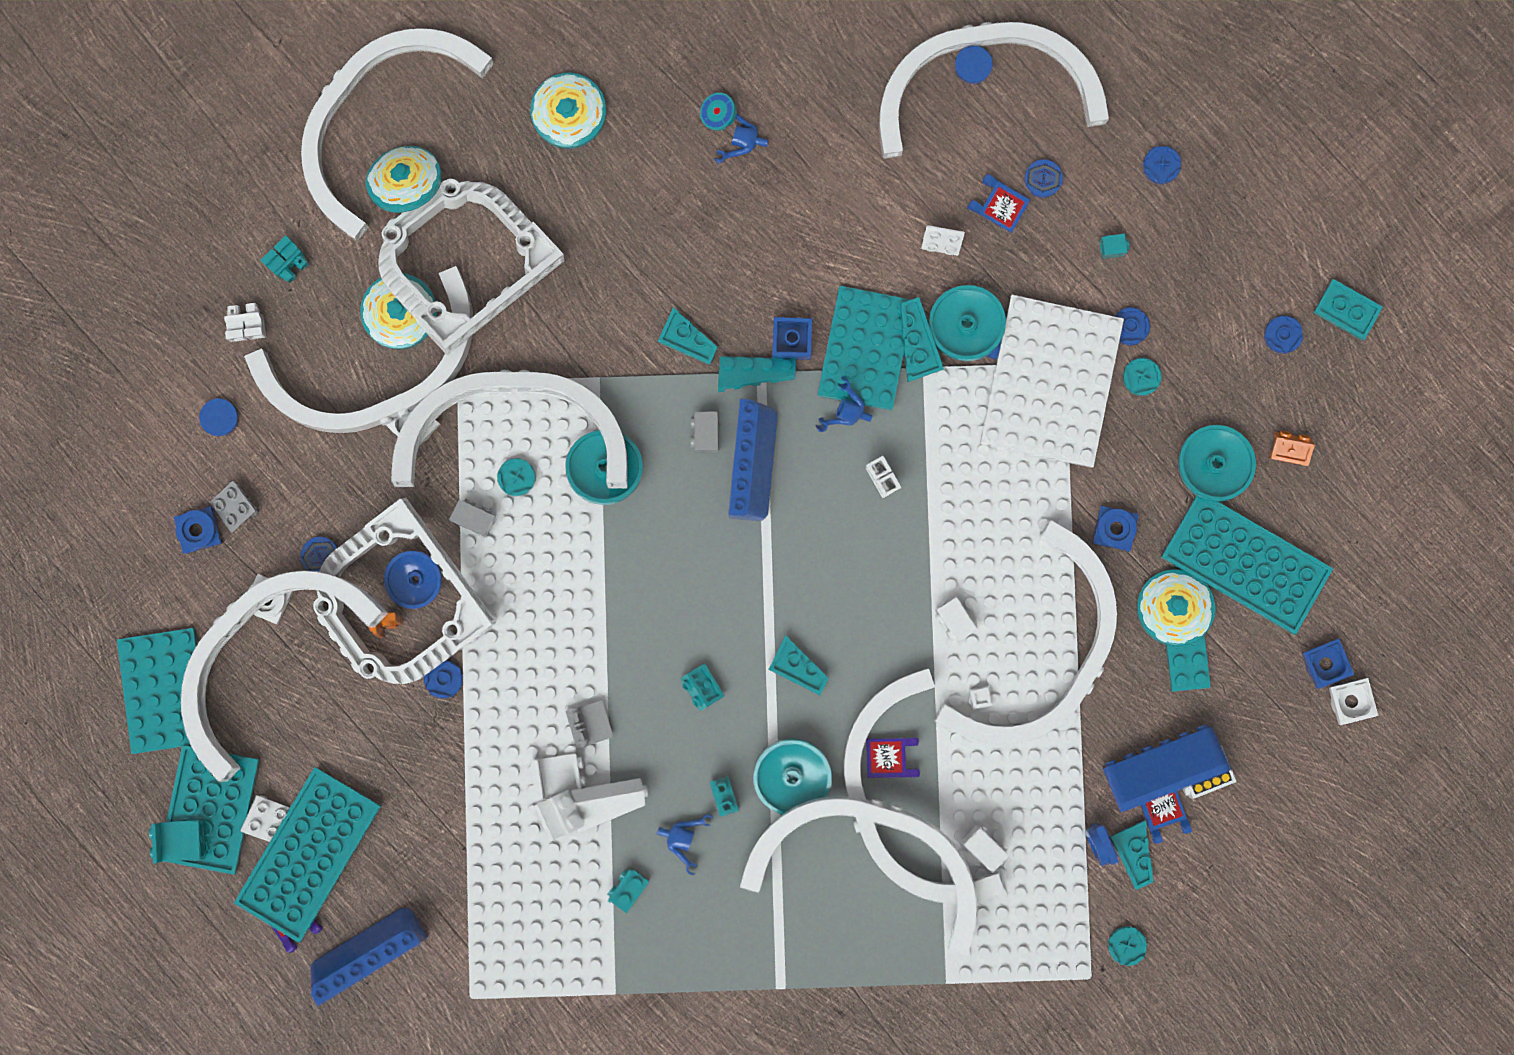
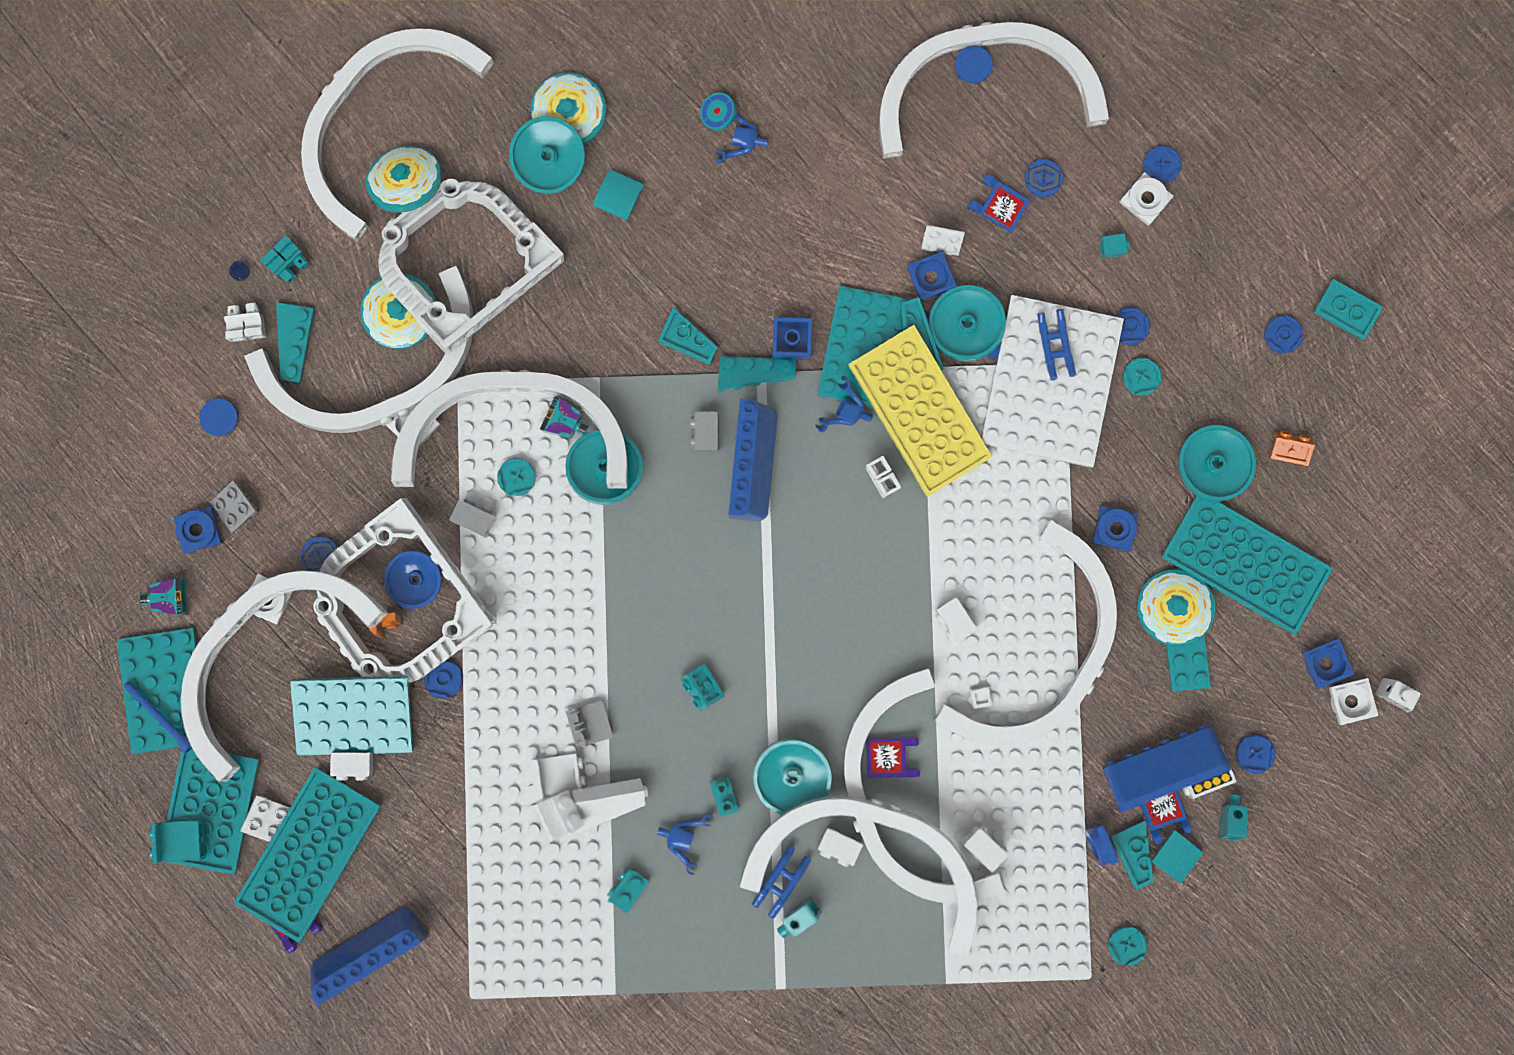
teal wing [768,635,829,696] -> none
none -> blue piece [124,682,192,754]
none -> torso [140,578,187,615]
none -> clear blue tile [229,261,250,281]
none -> teal wing [276,302,315,384]
none -> plate [290,676,414,755]
none -> white brick [330,752,373,780]
none -> teal dish [509,116,586,194]
none -> torso [540,396,589,439]
none -> teal slope [593,169,644,221]
none -> blue piece [752,846,811,919]
none -> teal torso [777,896,822,938]
none -> white brick [817,827,863,867]
none -> light yellow plate [848,325,992,497]
none -> blue piece [907,251,956,301]
none -> blue piece [1037,309,1077,381]
none -> white piece [1119,172,1173,226]
none -> teal slope [1151,830,1203,884]
none -> teal torso [1218,795,1248,841]
none -> blue tile [1235,735,1275,774]
none -> white torso [1374,678,1421,712]

